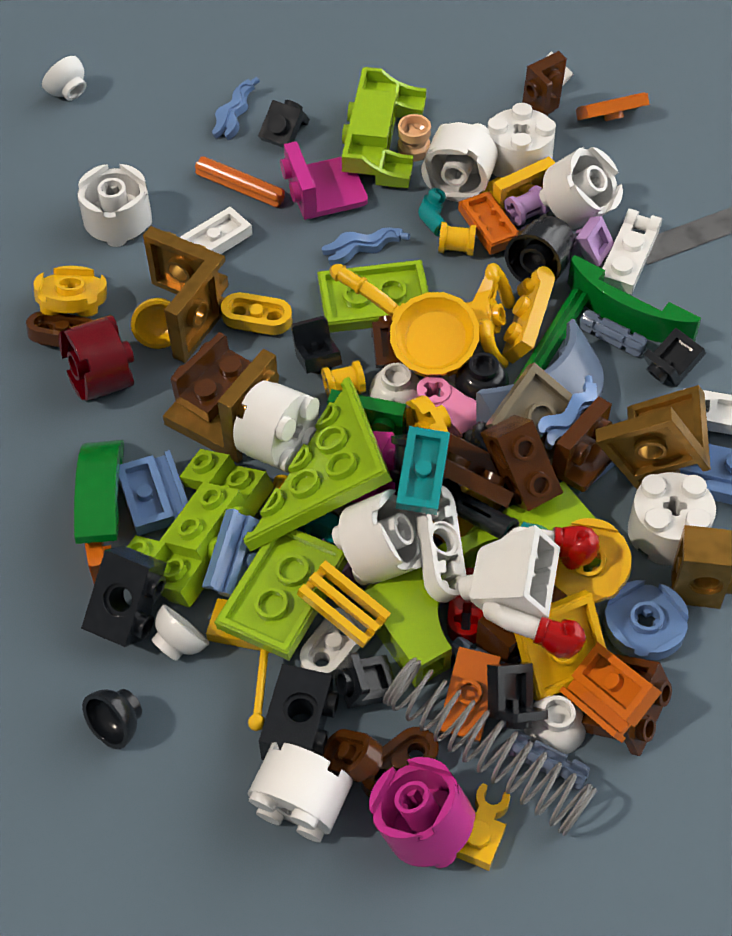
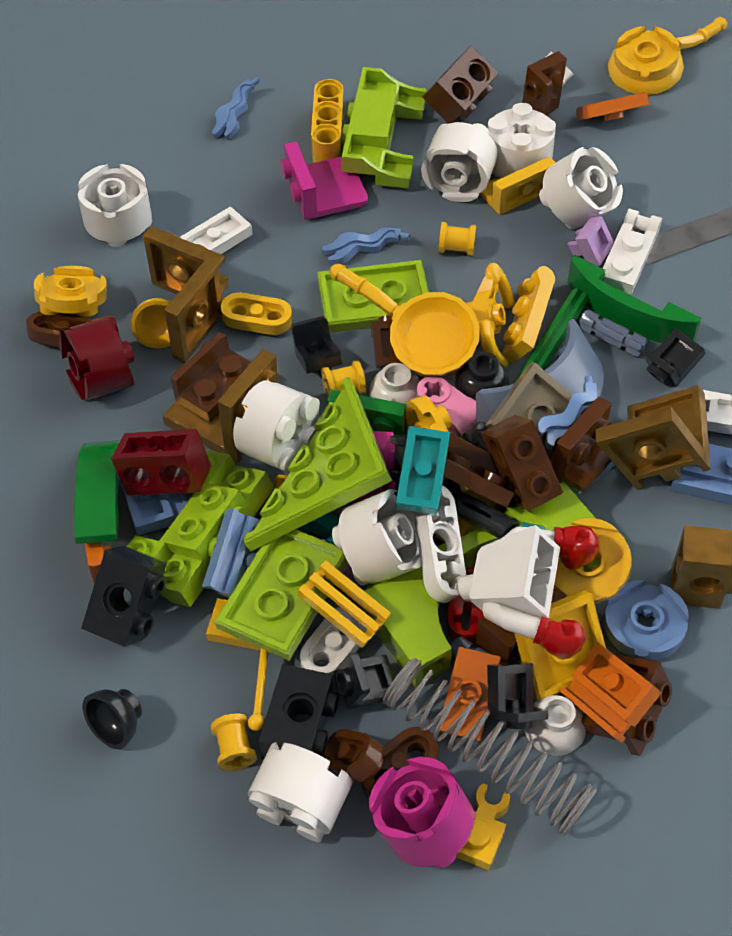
white piece [42,56,87,101] -> none
white piece [151,604,210,661] -> none
orange axle [195,156,285,208] -> none
black bracket [258,100,310,148] -> none
light nougat wheel [398,114,431,162] -> none
teal arm [418,188,448,236] -> none
orange plate [458,191,518,255] -> none
lavender bush [504,185,550,227] -> none
black piece [505,214,576,282] -> none
sand blue axle [508,730,590,789] -> none
white brick [628,472,716,566] -> none
none -> dark red brick [111,429,211,495]
none -> yellow bush [210,713,257,771]
none -> yellow beam [311,79,344,163]
none -> reddish brown brick [422,45,498,124]
none -> yellow piece [608,17,727,95]

